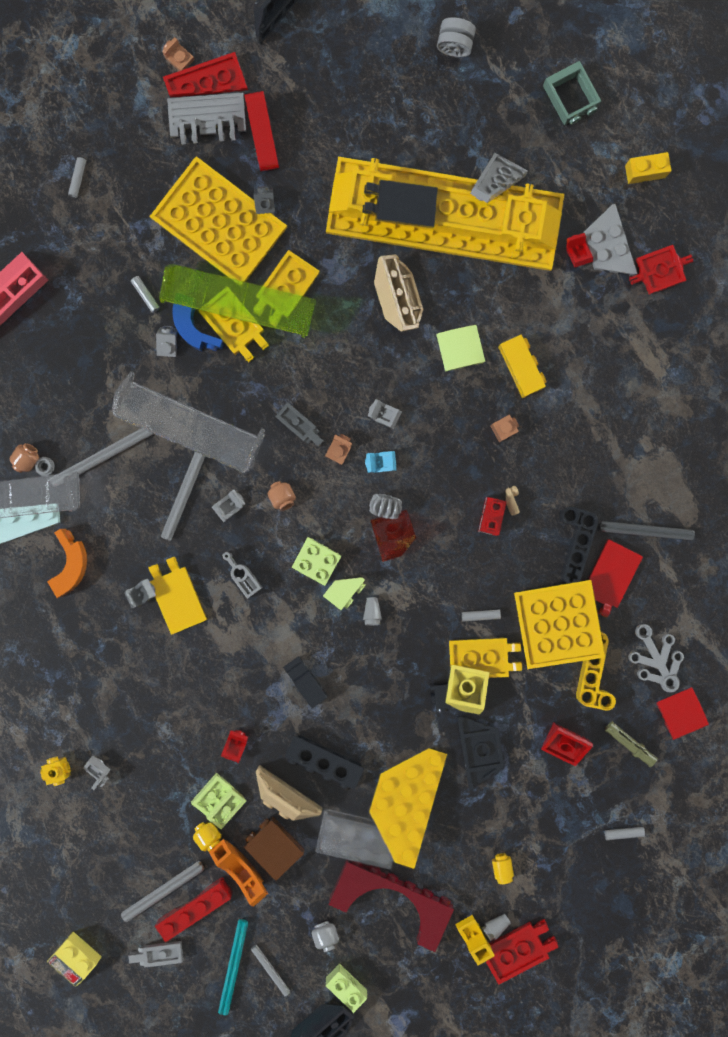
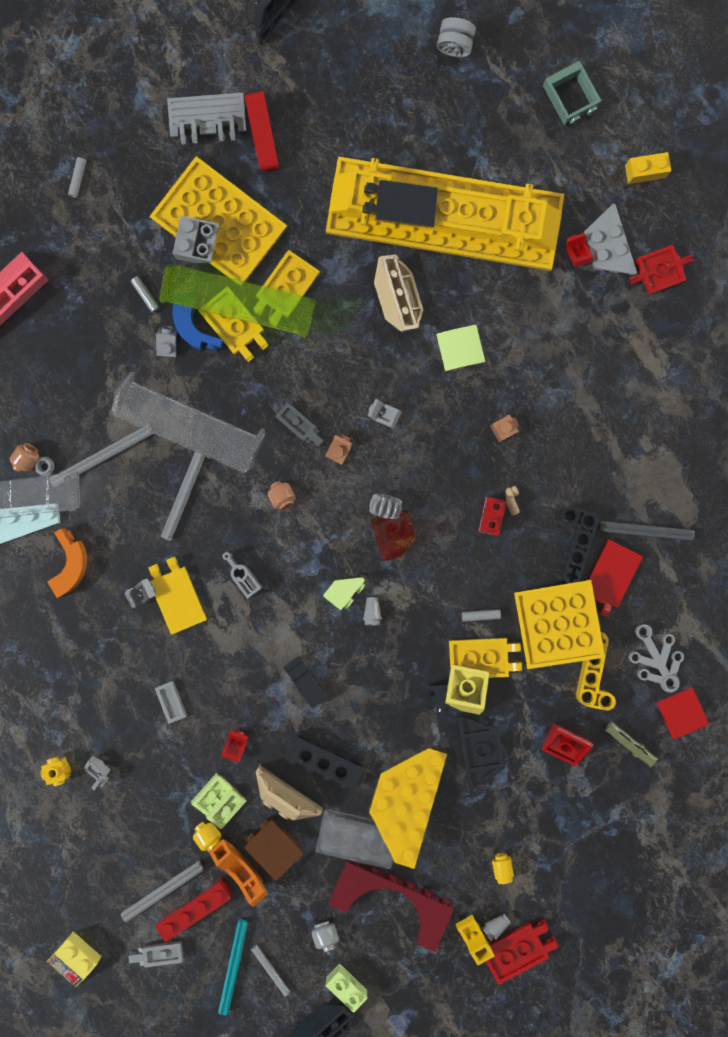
nougat bracket [162,37,195,71] -> none
red wing [163,52,248,98] -> none
light grey bracket [212,489,245,522] -> none
dark grey bracket [254,186,275,214] -> none
yellowish green hinge [292,537,341,586] -> none
medium azure bracket [365,451,397,473] -> none
light grey wing [470,153,528,203] -> none
yellow brick [498,335,546,399] -> none
light grey piece [605,827,645,840] -> none
none -> light grey tile [155,681,187,724]
none -> light grey slope [172,216,219,263]

